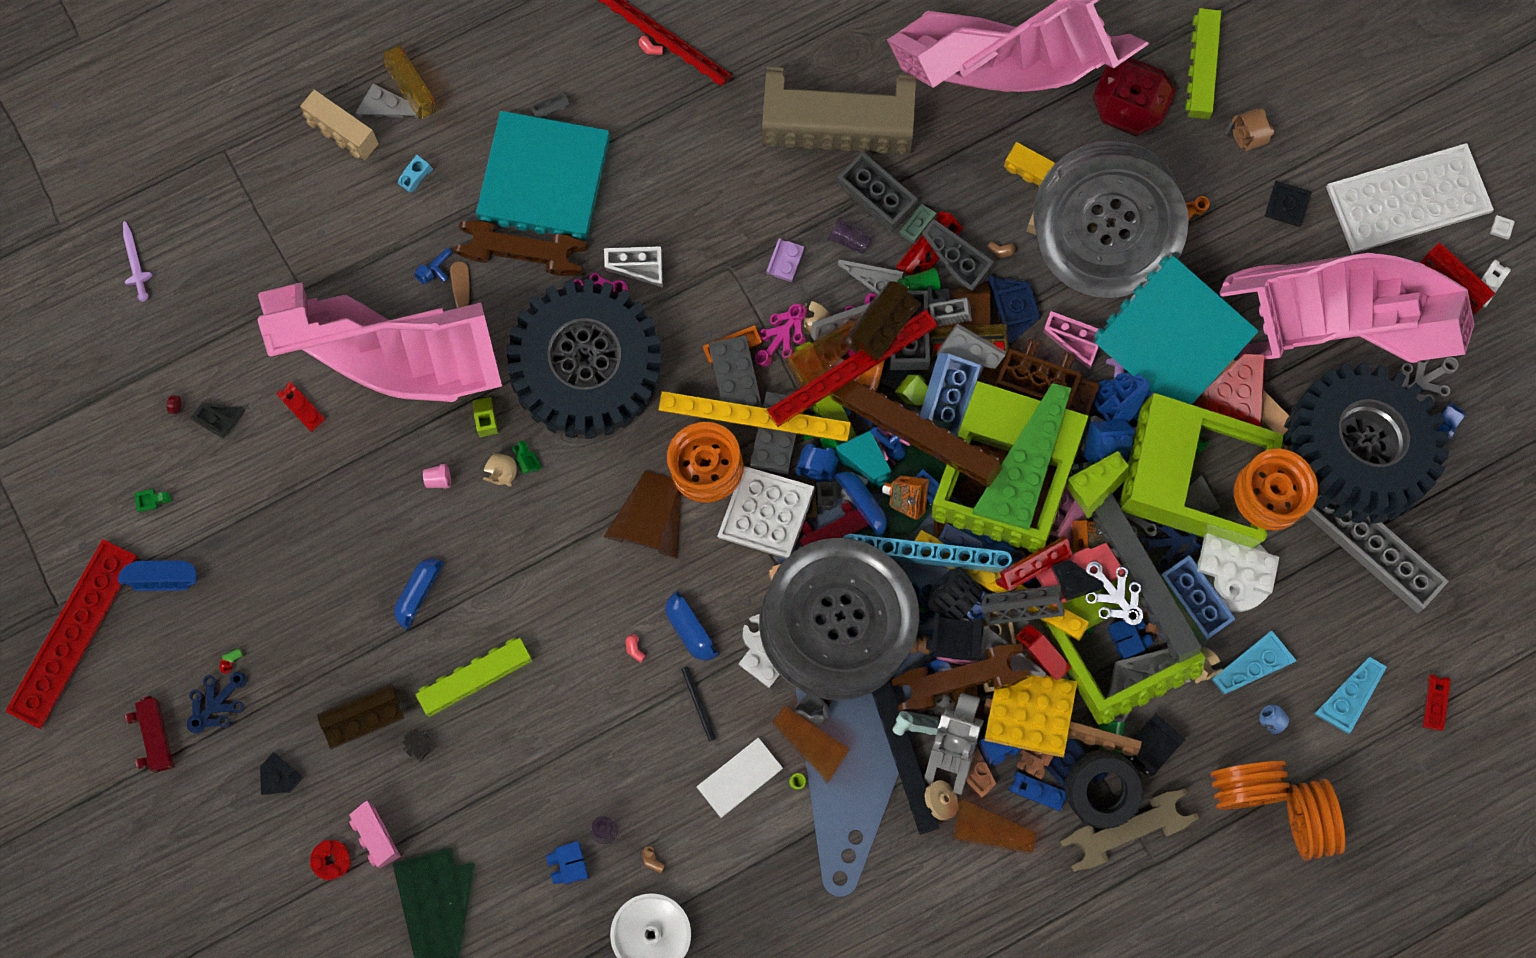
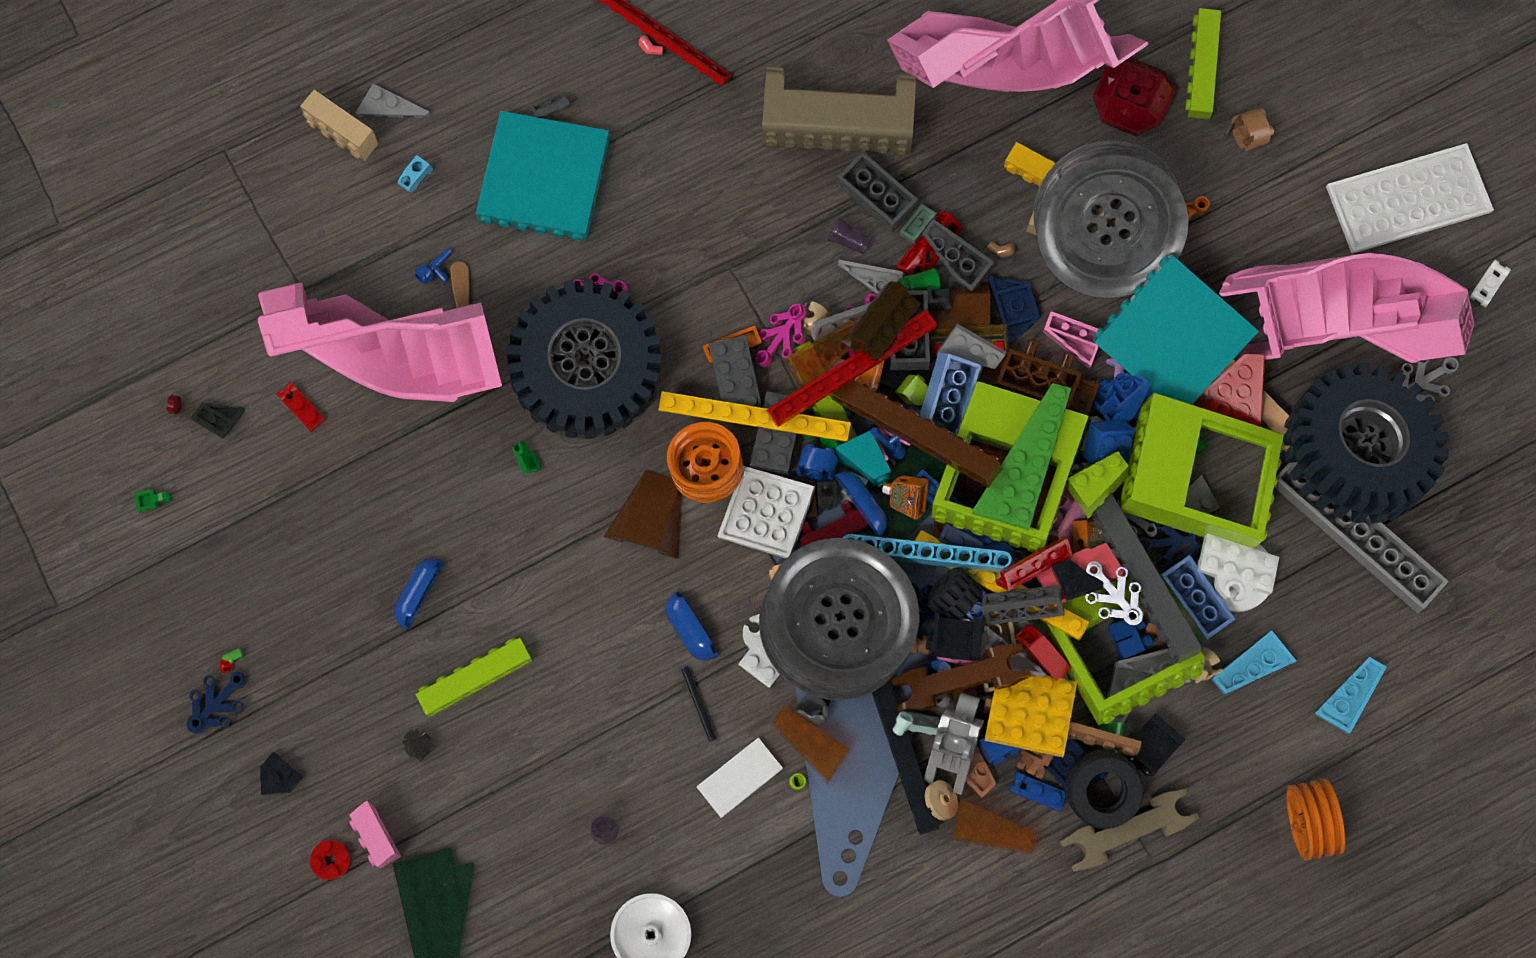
red plate [5,539,138,729] -> none
blue brick [118,561,196,591] -> none
lavender sword [123,221,152,302] -> none
dark red brick [124,696,175,773] -> none
dark brown brick [317,683,405,750] -> none
clear yellow brick [383,45,436,120] -> none
bright pink piece [423,463,451,489] -> none
reddish brown piece [453,221,587,276] -> none
lime slope [473,397,499,437] -> none
tan helmet [483,453,517,487] -> none
blue hips [546,841,589,885] -> none
white wedge [604,247,663,287] -> none
coral arm [625,634,646,663] -> none
medium nougat arm [642,846,665,873] -> none
lavender plate [766,238,804,283] -> none
light grey brick [929,297,972,328] -> none
orange wheel [1210,761,1292,810] -> none
orange wheel [1234,448,1318,531] -> none
medium blue head [1259,705,1289,734] -> none
black plate [1264,181,1312,227] -> none
red fence [1420,242,1496,314] -> none
red plate [1422,674,1450,731] -> none
blue brick [1437,401,1466,438] -> none
white tile [1490,215,1515,240] -> none

